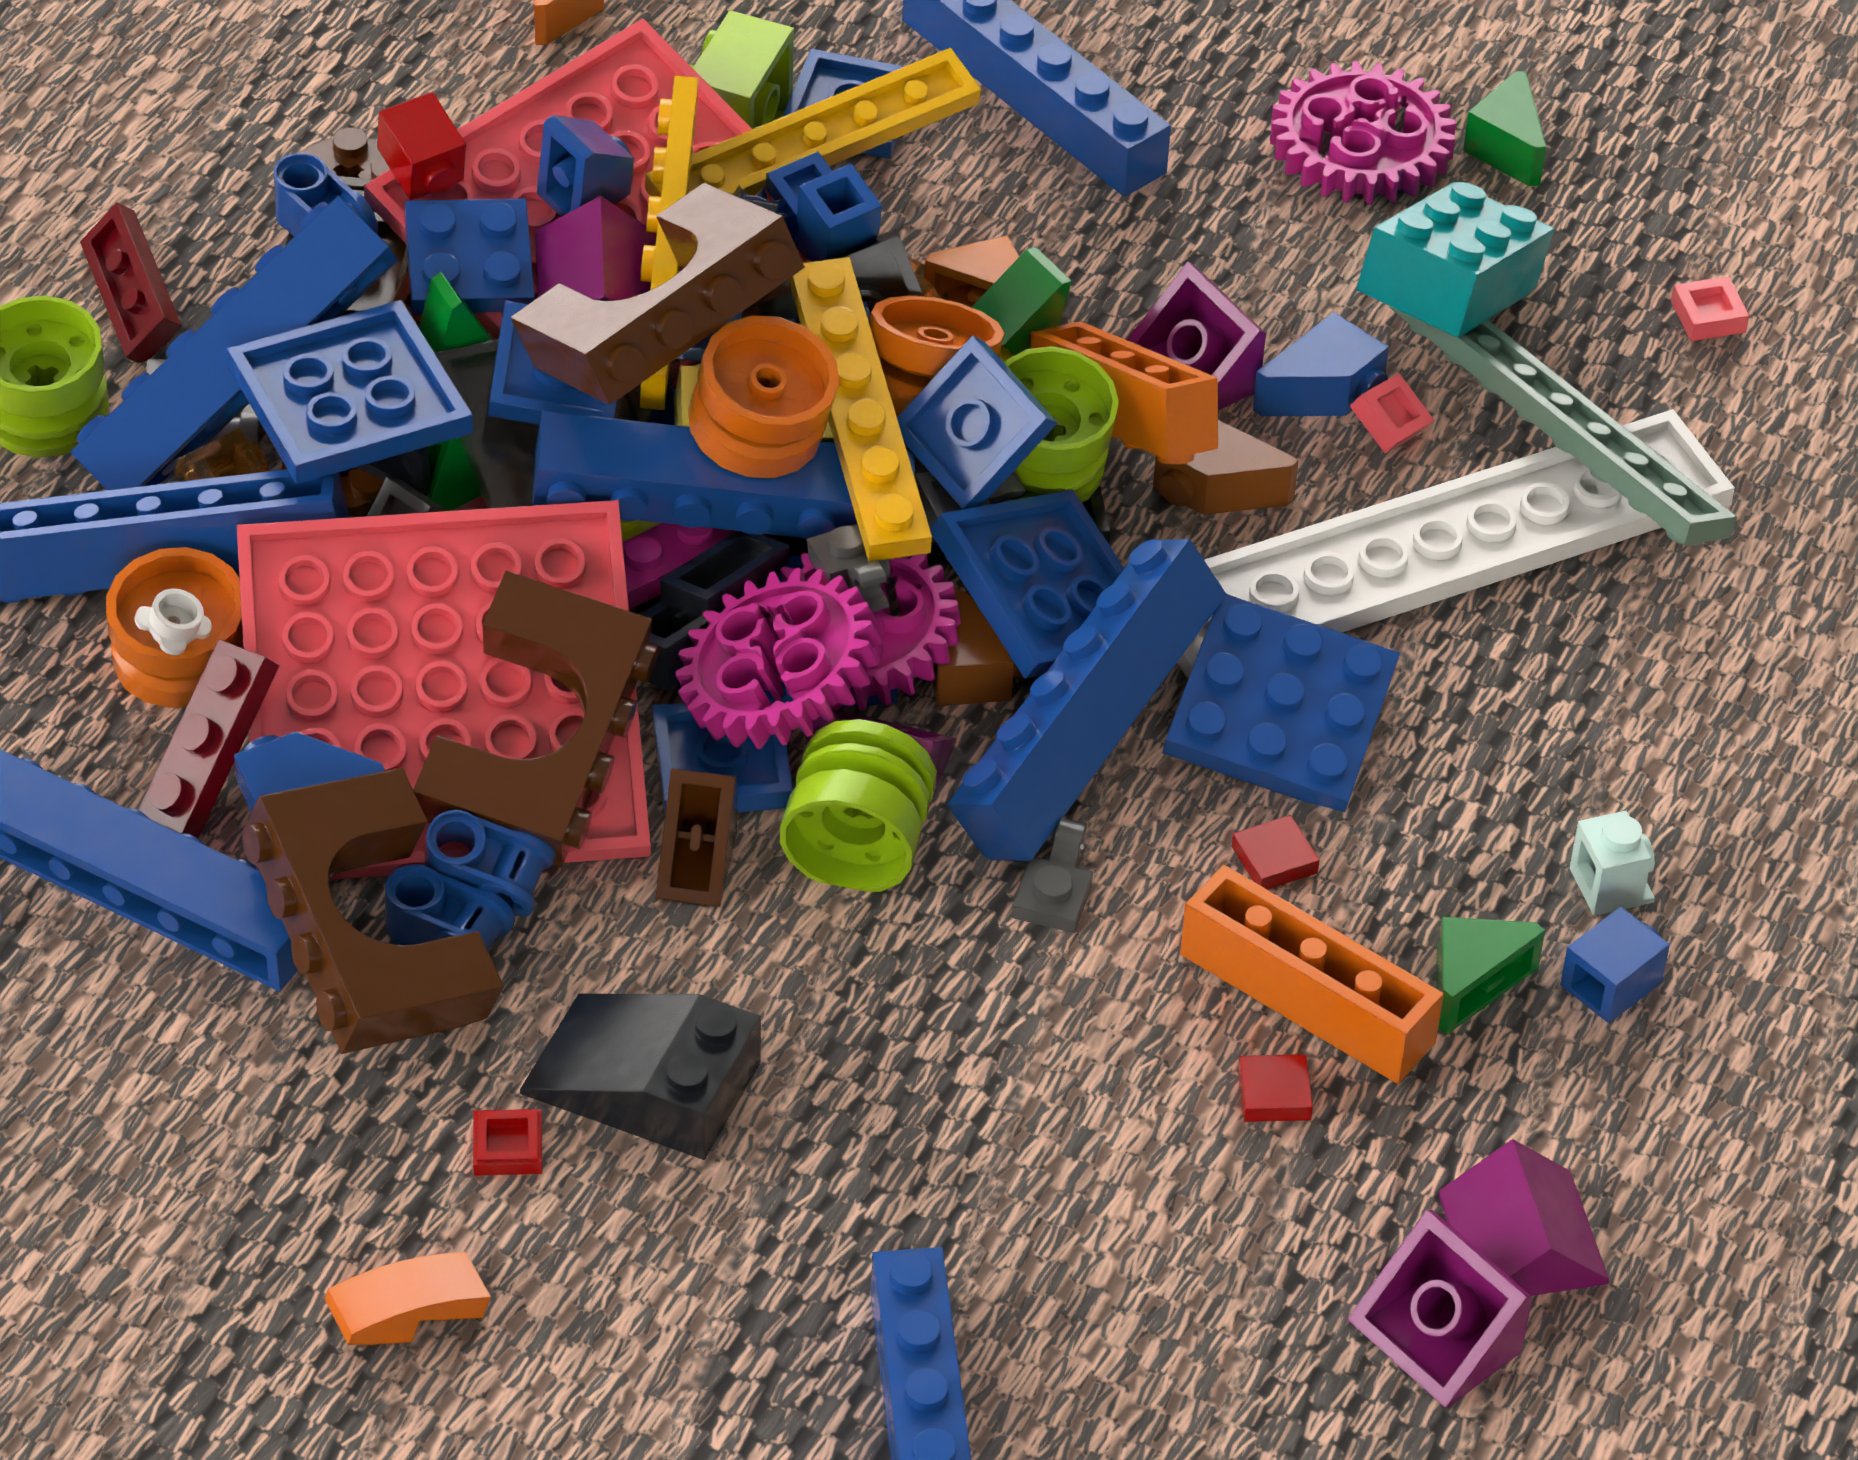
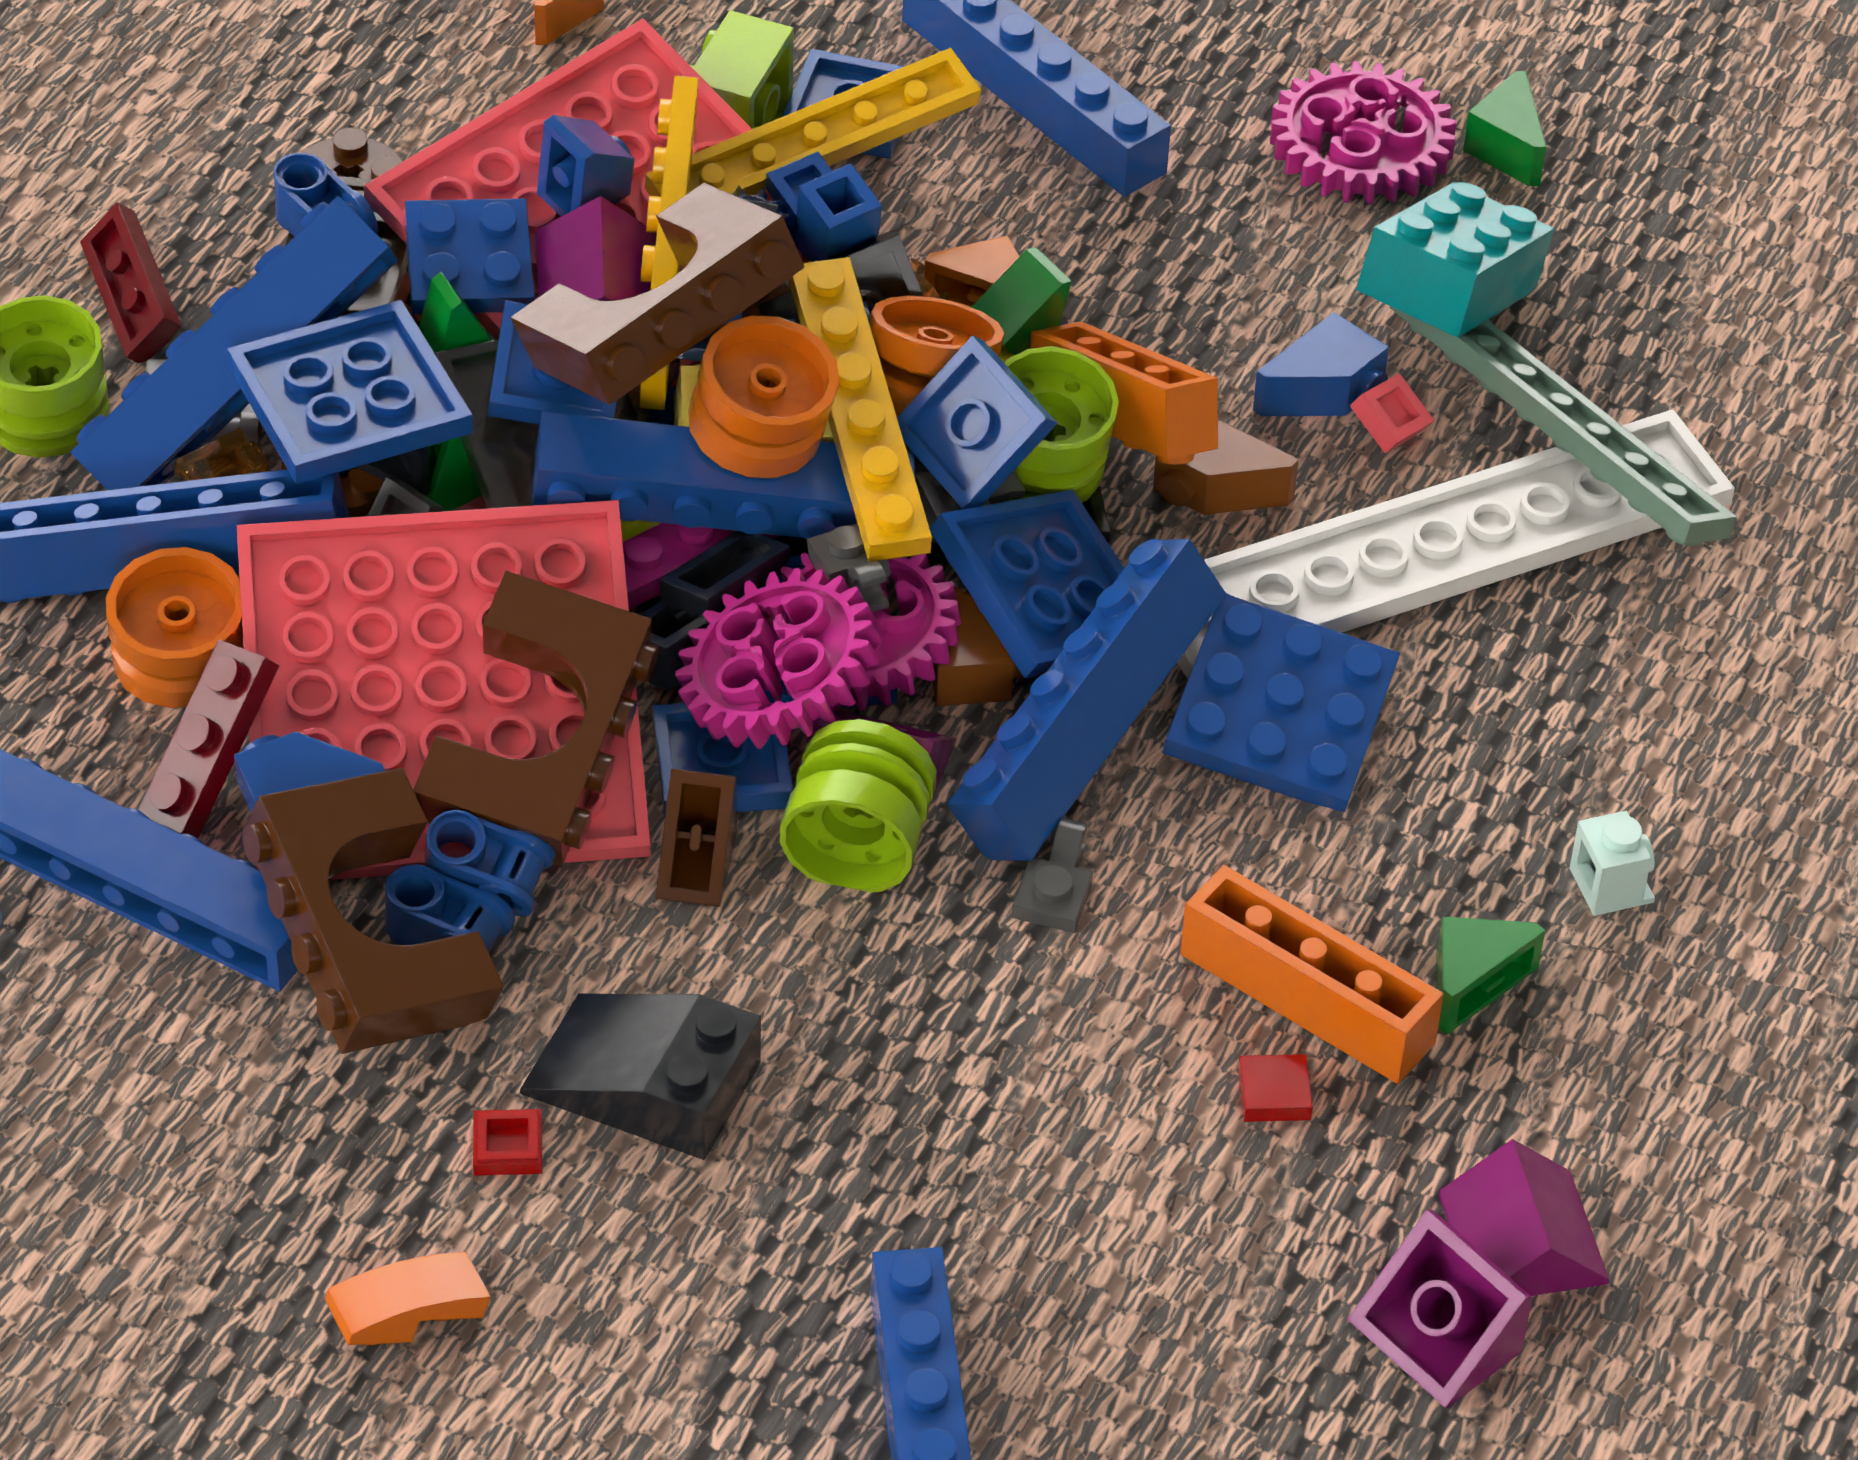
white plate [134,589,212,655] -> none
red brick [377,91,466,200] -> none
magenta slope [1127,262,1266,411] -> none
tile [1231,815,1320,890] -> none
blue brick [1560,906,1670,1023] -> none
coral plate [1671,276,1749,341] -> none

